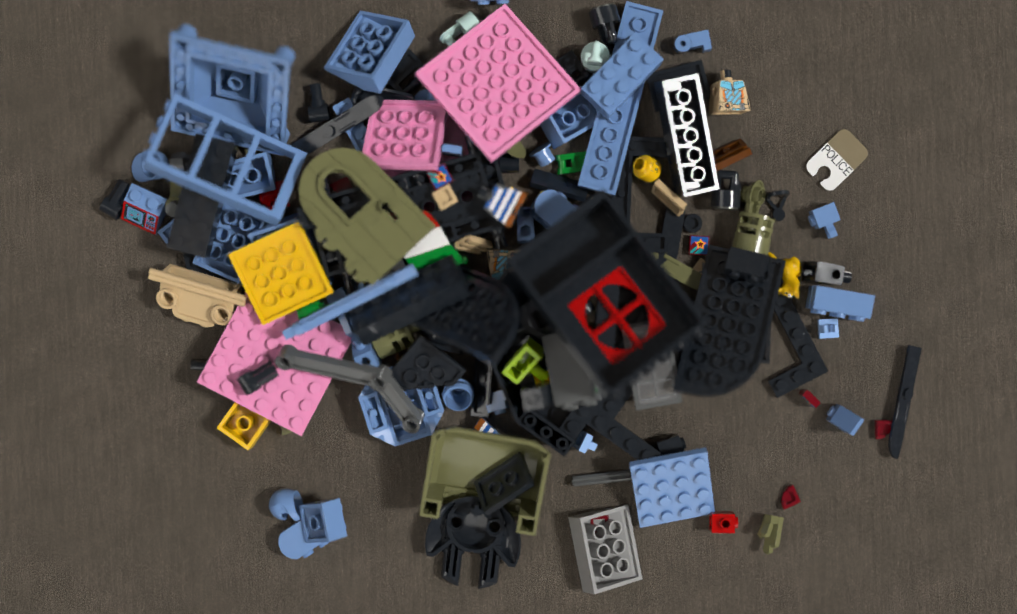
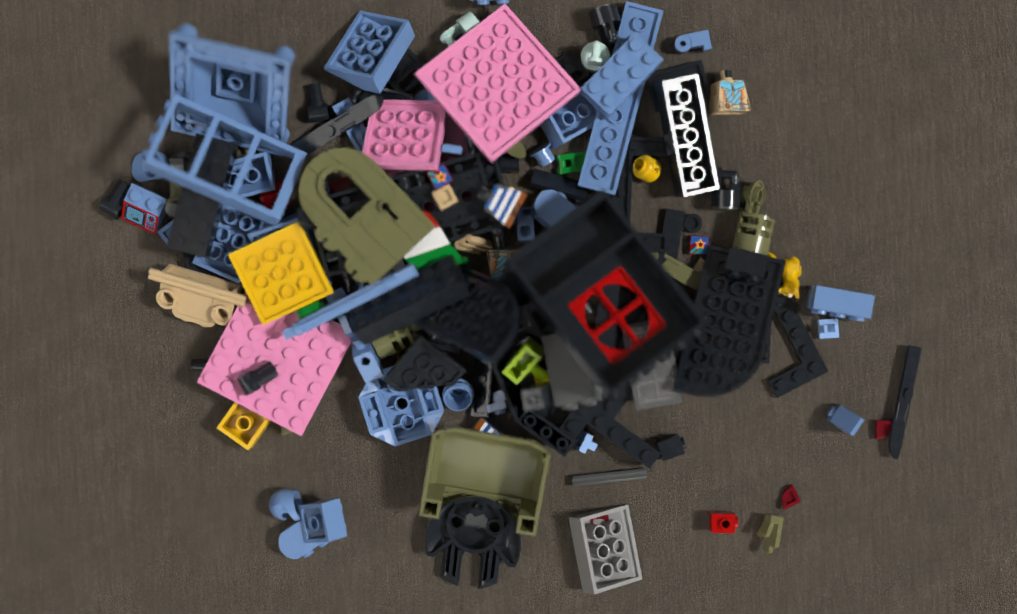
dark grey piece [275,344,425,433] -> none
black plate [474,452,534,515] -> none
medium blue plate [629,447,715,528] -> none
tan tile [651,179,687,216] -> none
reddish brown plate [712,138,752,171] -> none
black piece [765,190,790,222] -> none
dark red tile [799,389,821,408] -> none
torso [802,261,852,285] -> none
piece [806,129,868,191] -> none
medium blue brick [808,202,841,239] -> none

